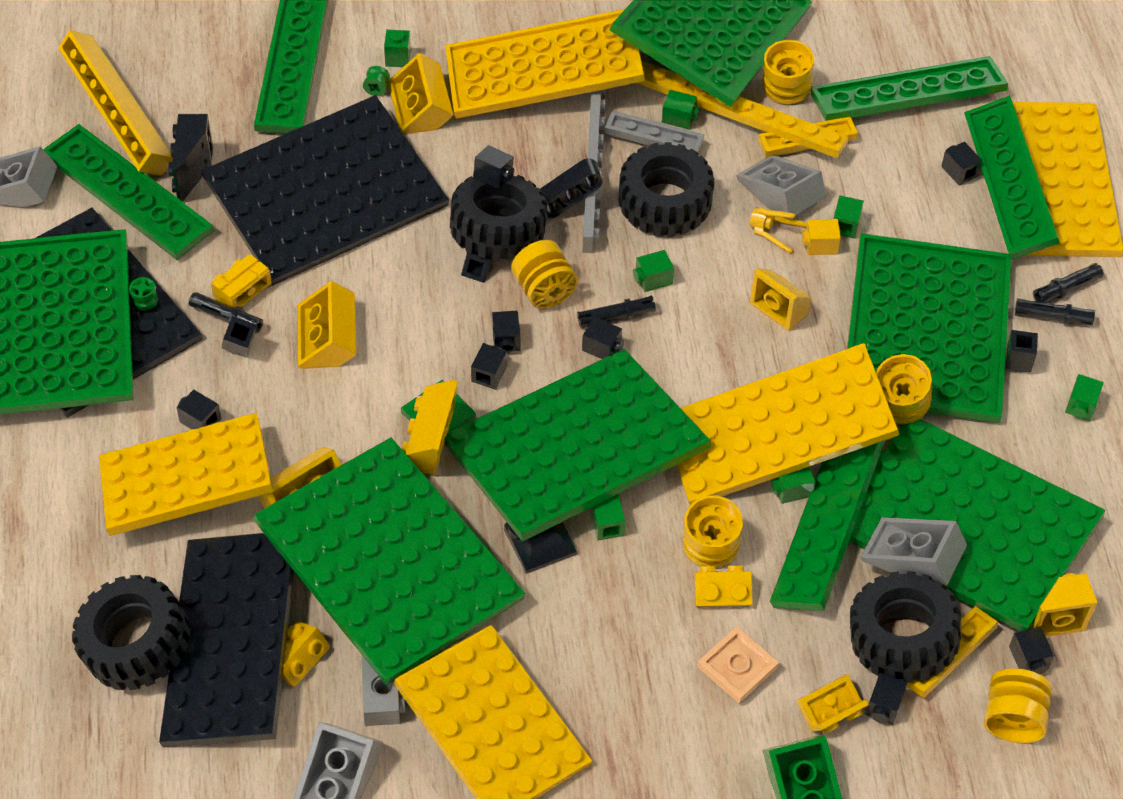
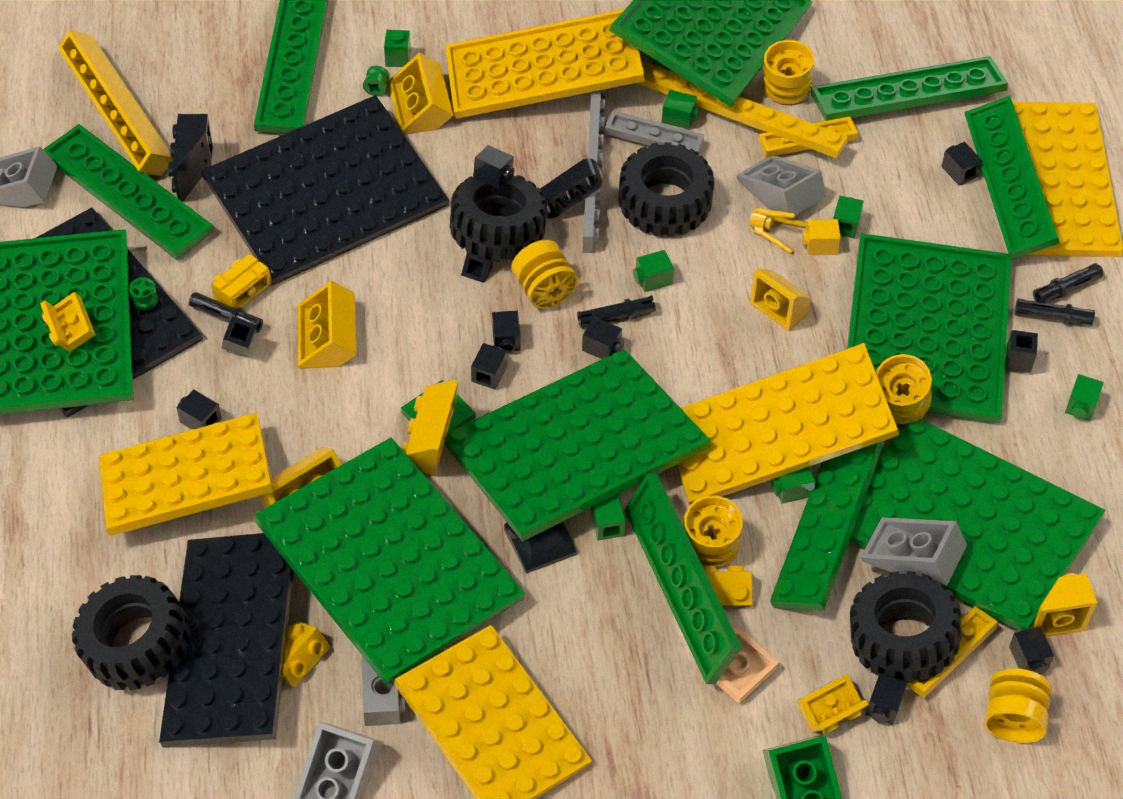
none -> yellow bracket [40,292,95,352]
none -> green plate [624,473,742,684]

